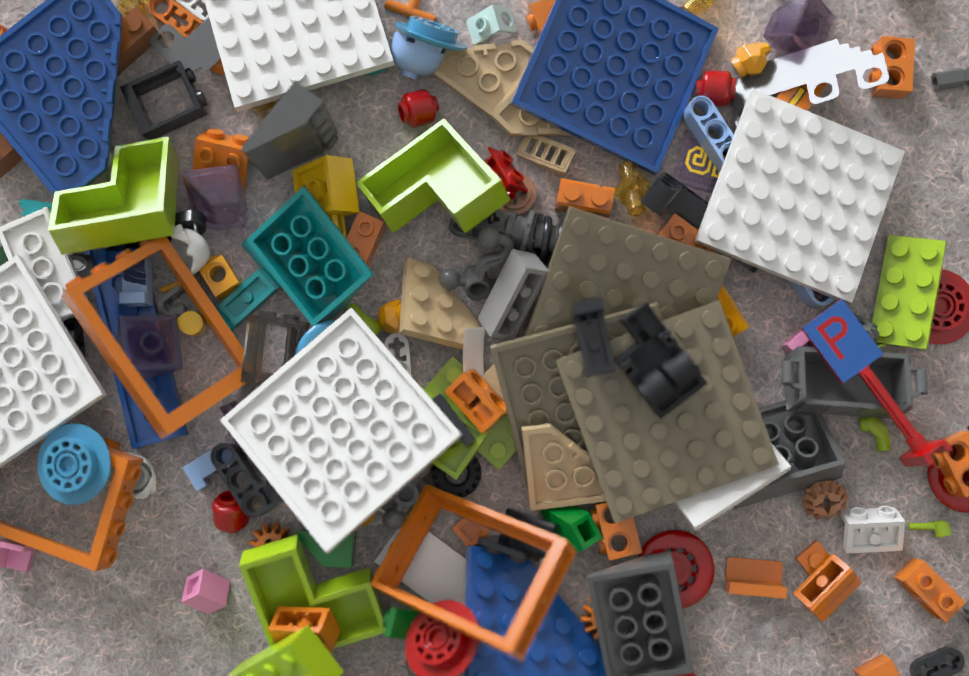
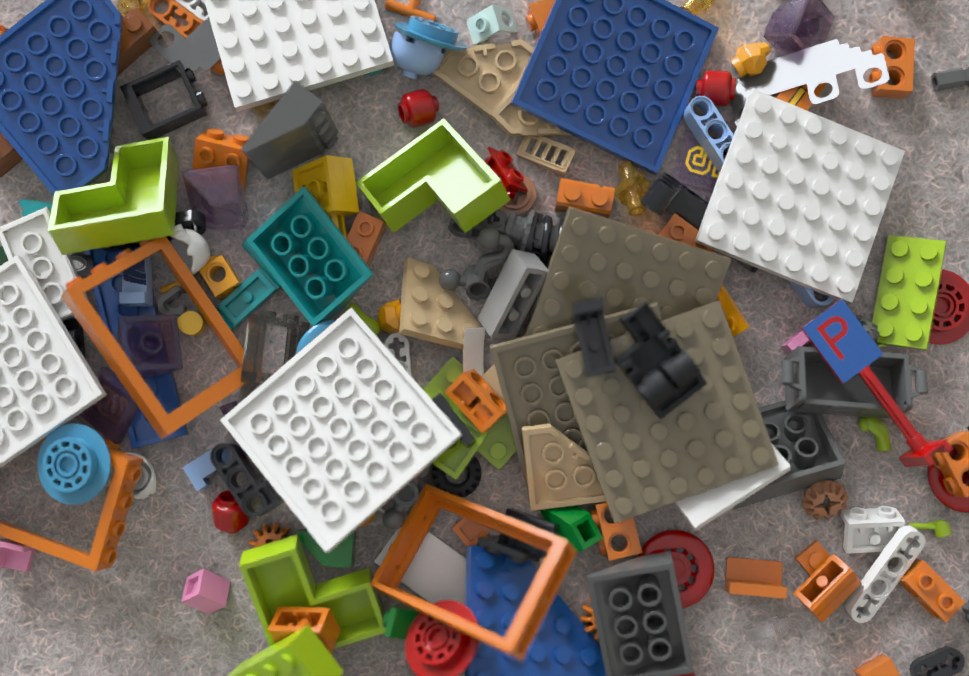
none -> clear purple tile [78,367,139,444]
none -> white beam [845,525,925,623]

